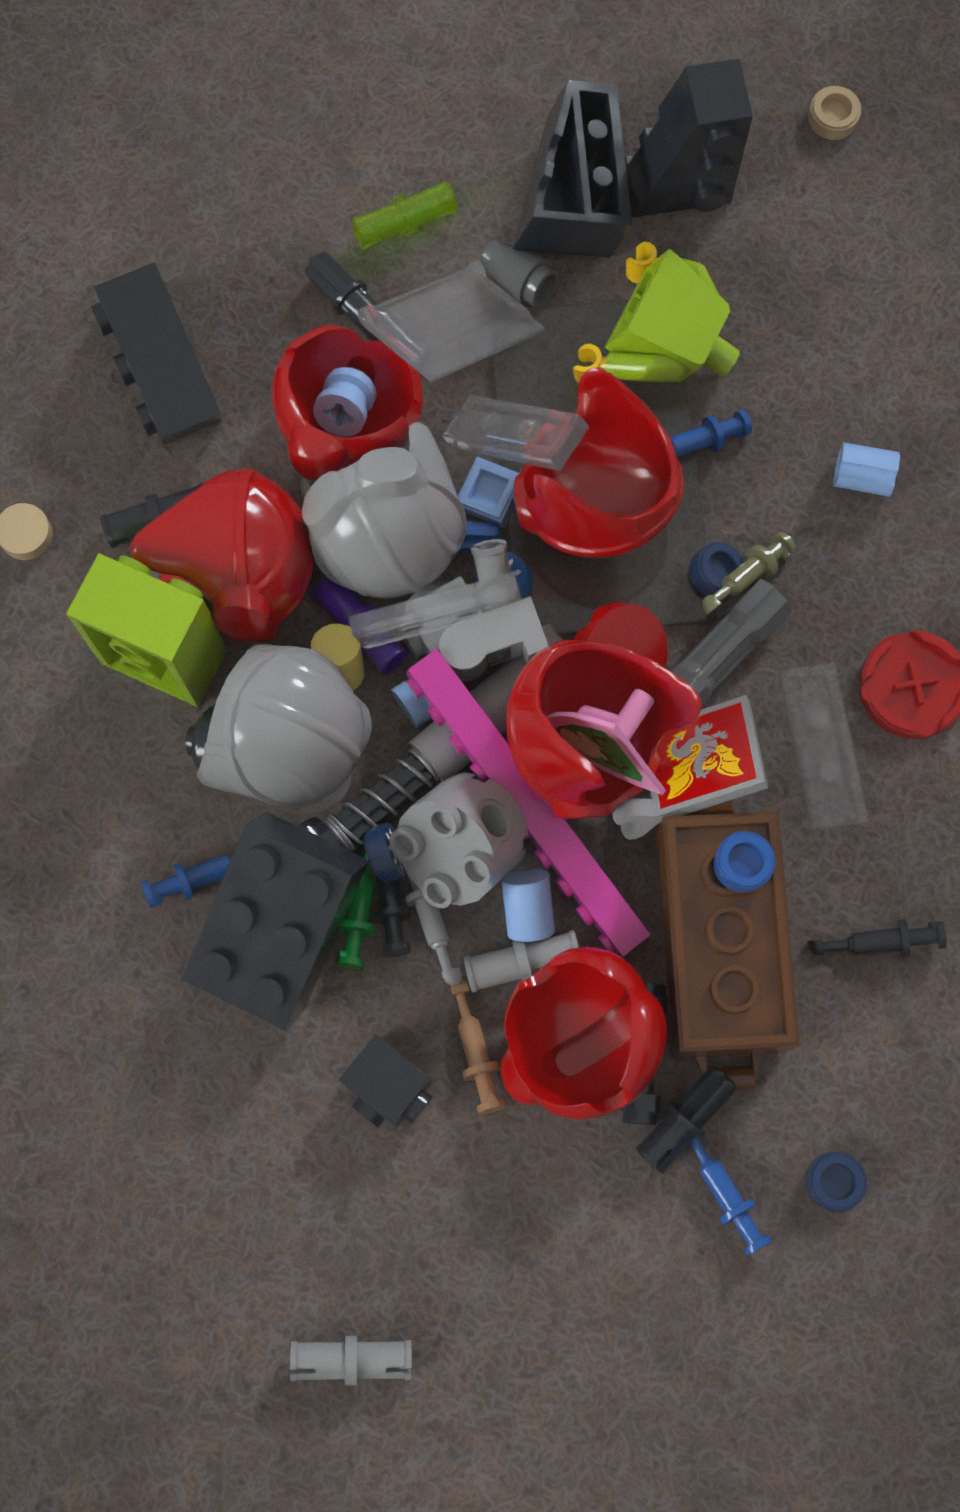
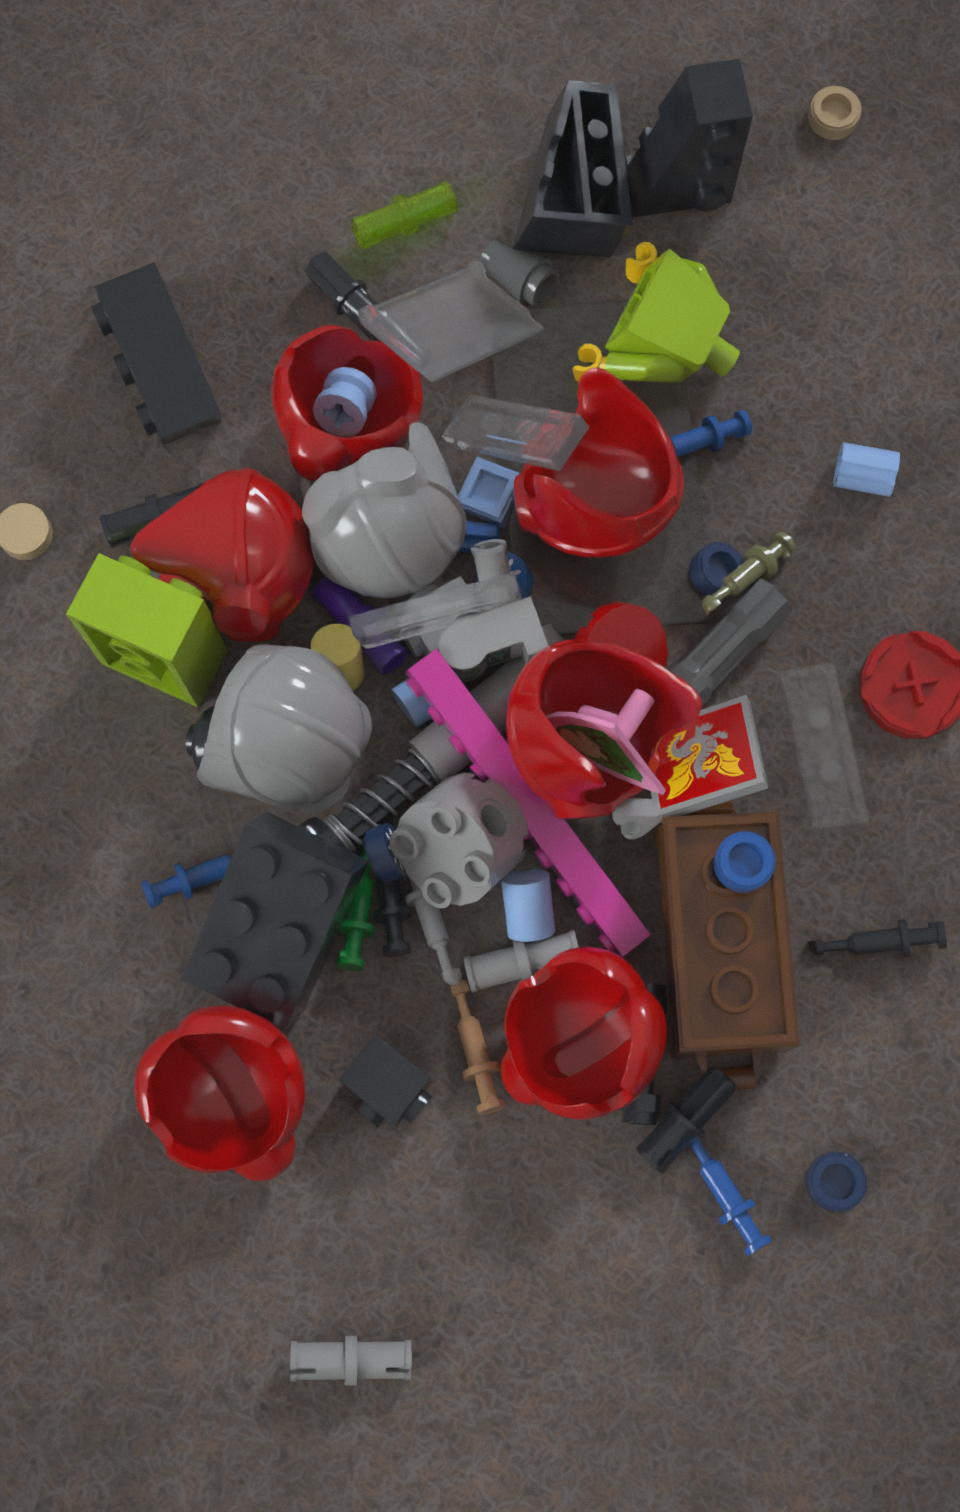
none -> red piece [134,1005,306,1182]

